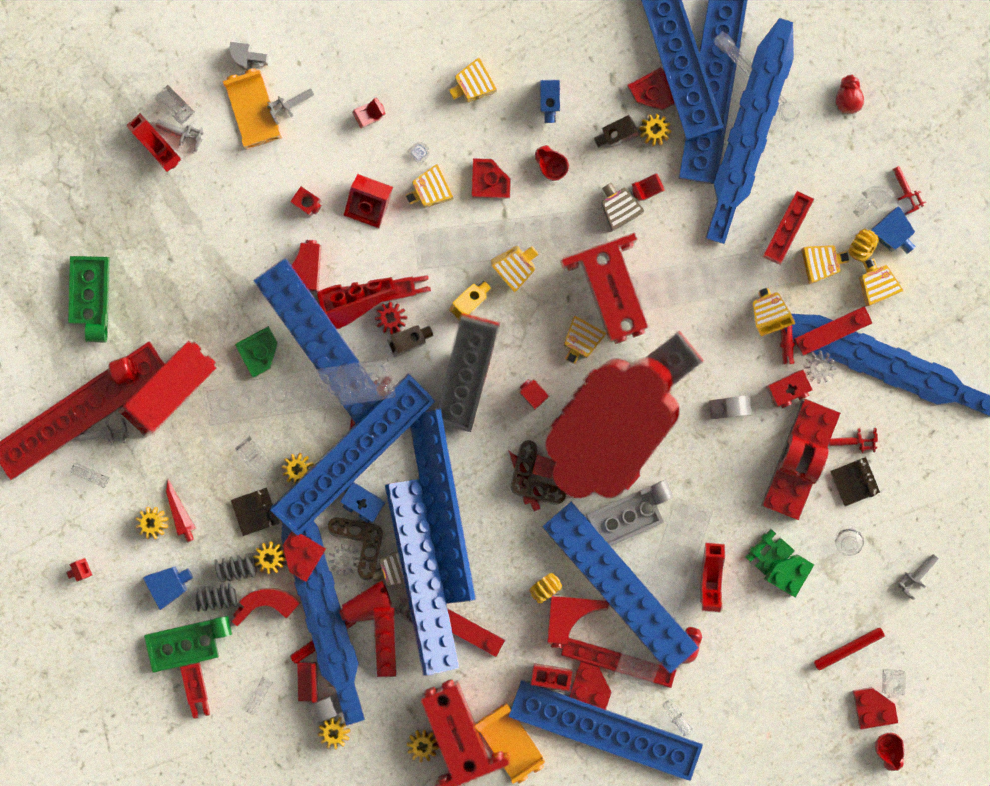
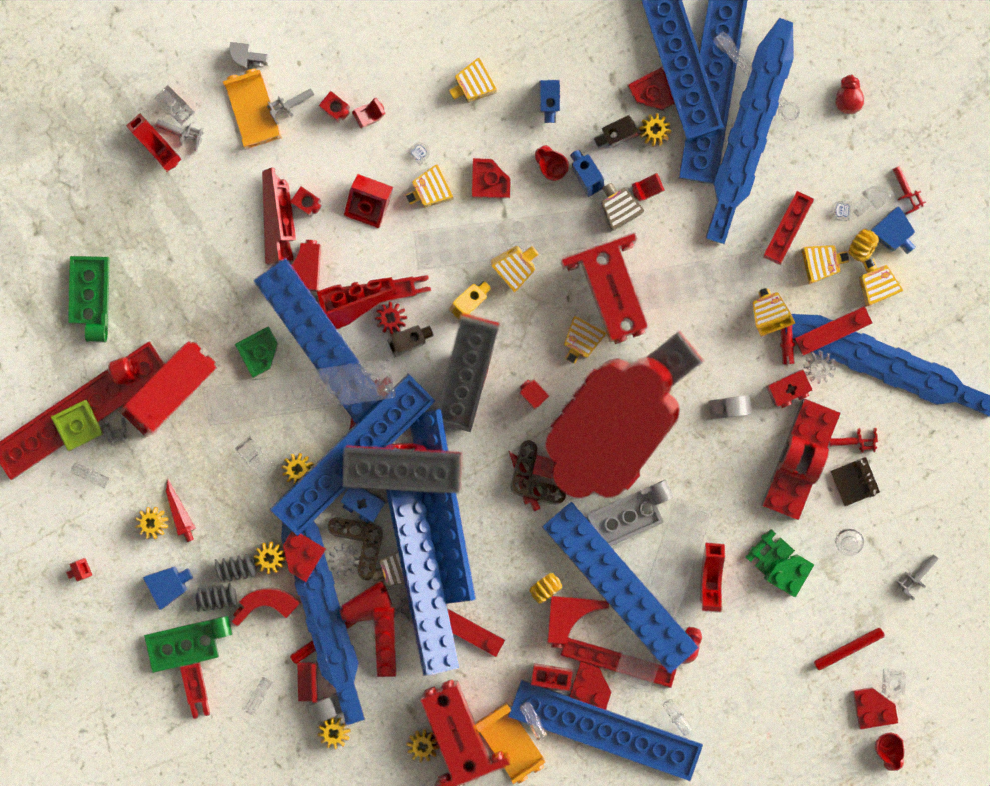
dark brown hinge [231,488,279,536] -> none
none -> lime tile [51,400,103,451]
none -> red wedge [262,167,296,264]
none -> red brick [319,90,350,123]
none -> dark grey piece [343,443,462,493]
none -> clear axle [520,702,547,740]
none -> blue torso [570,150,605,197]
none -> tile [831,201,852,221]

